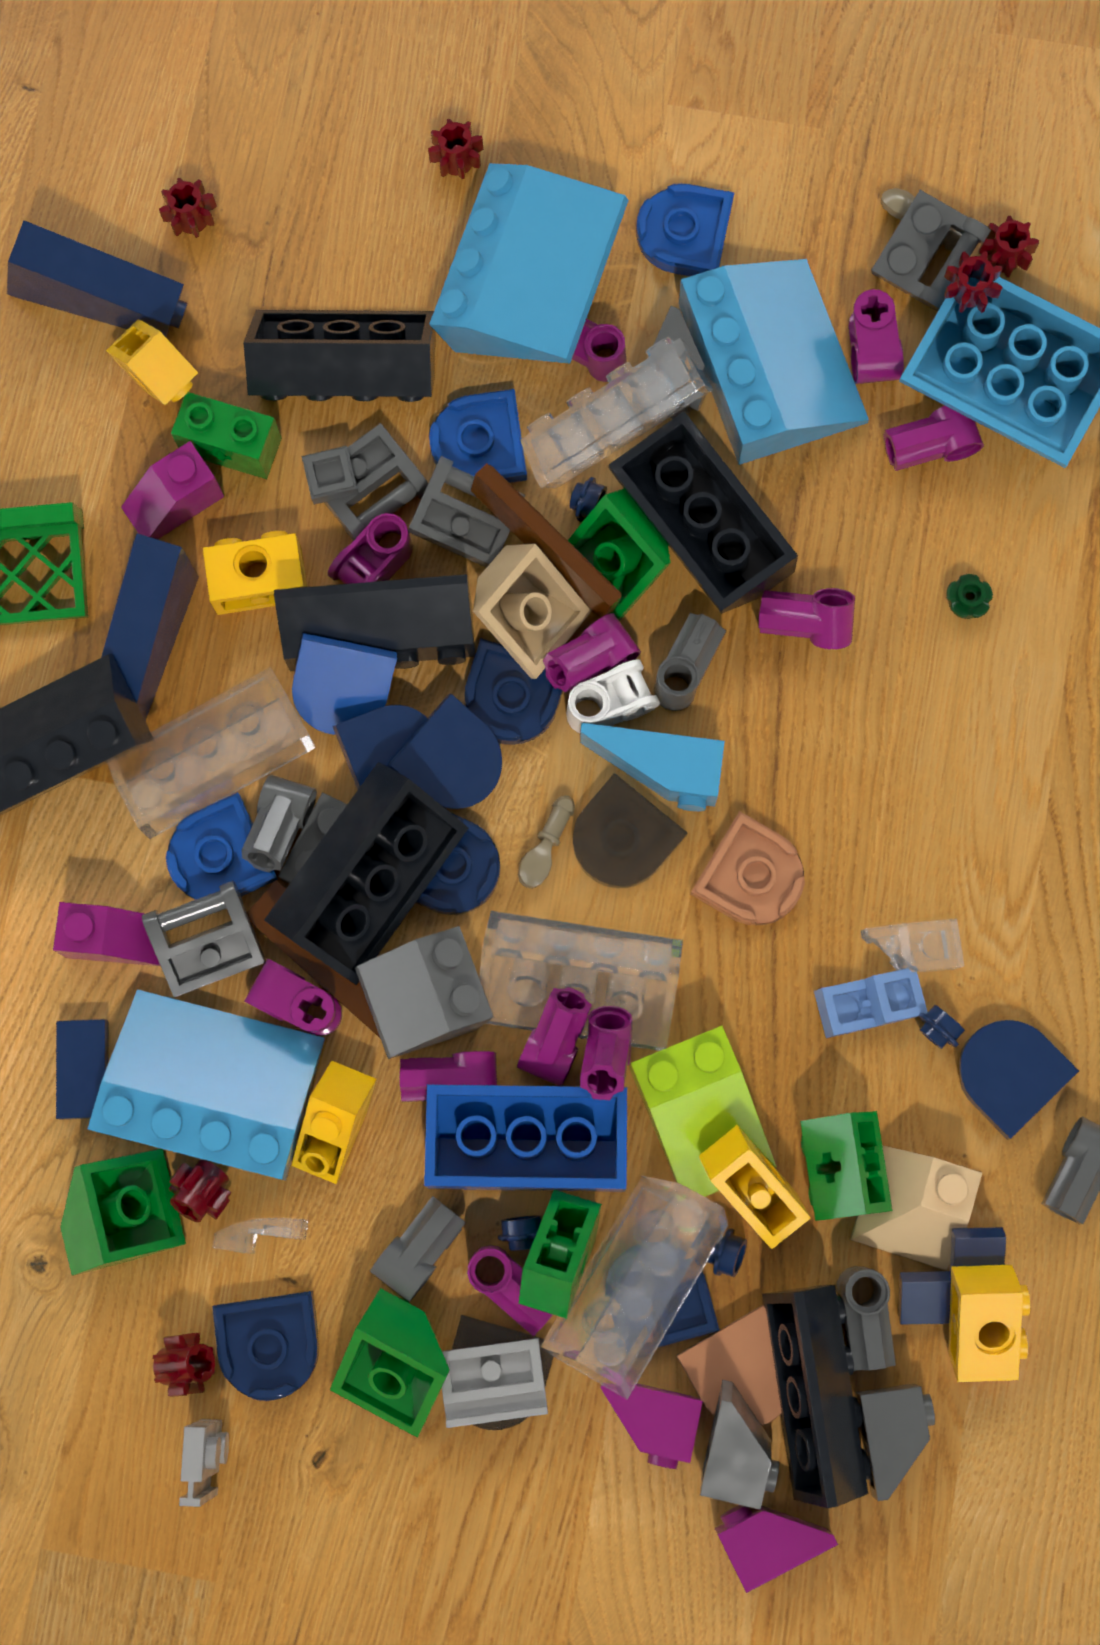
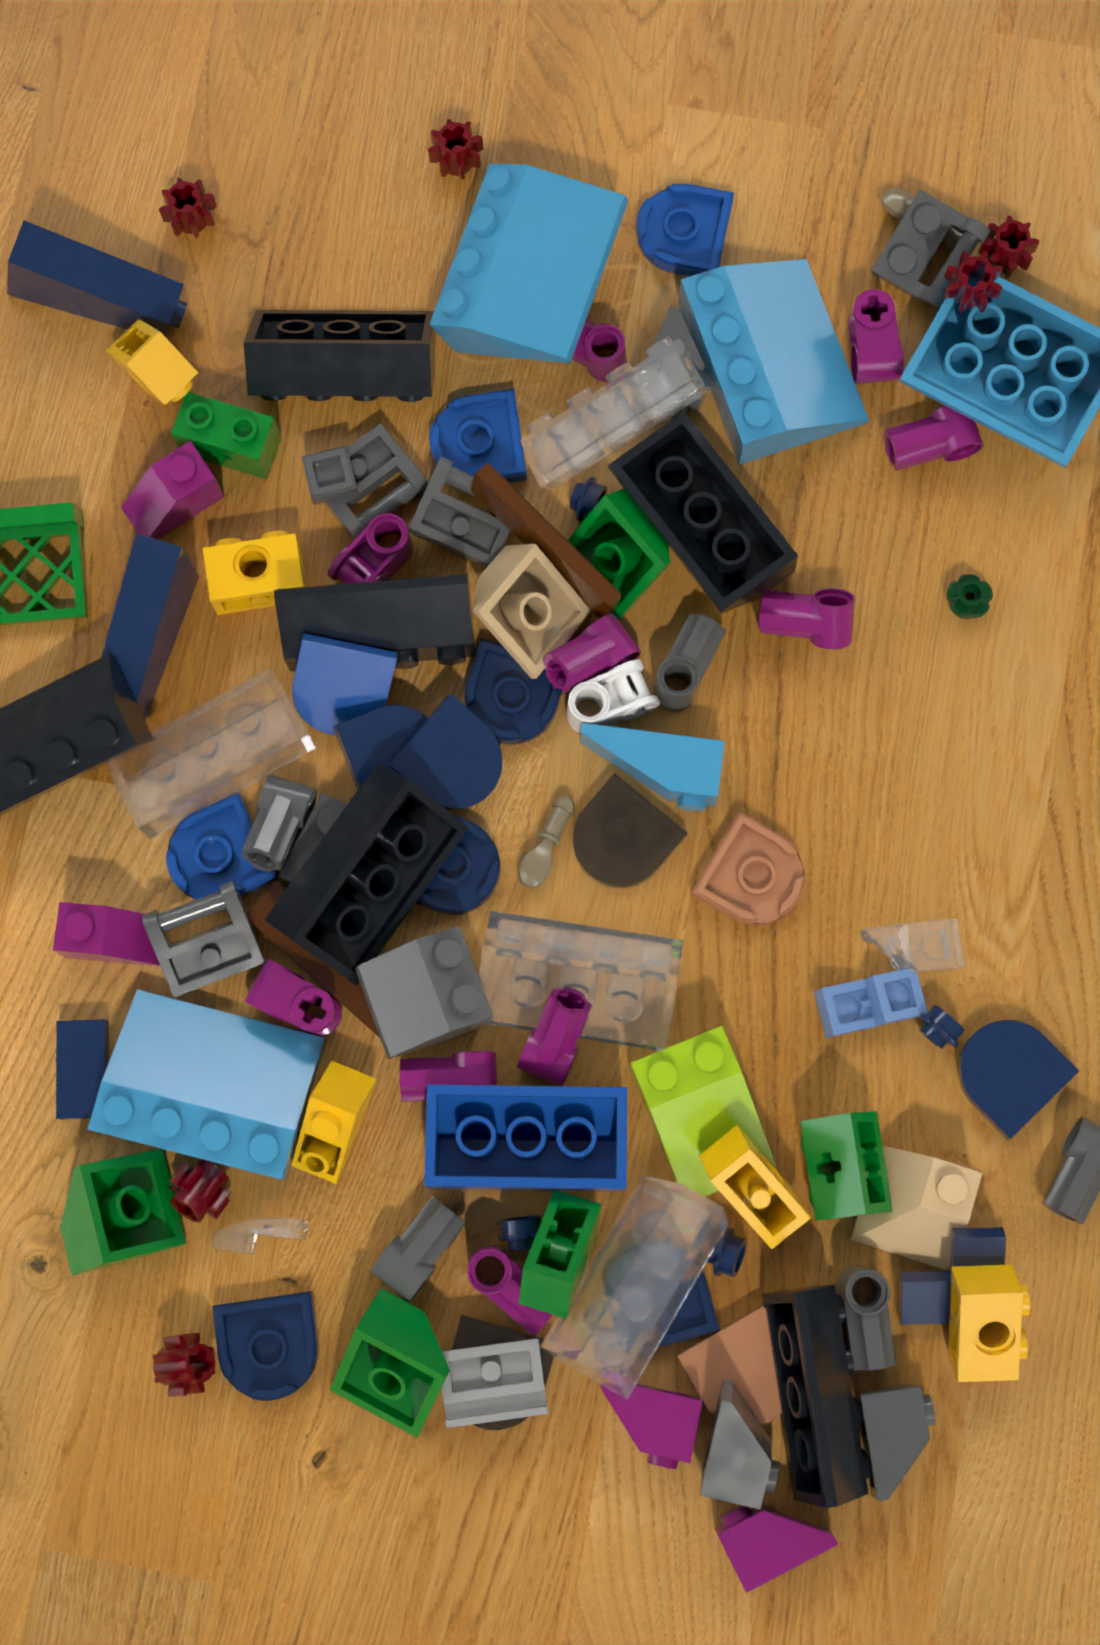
light grey plate [179,1419,229,1507] -> none
magenta piece [580,1006,632,1100] -> none

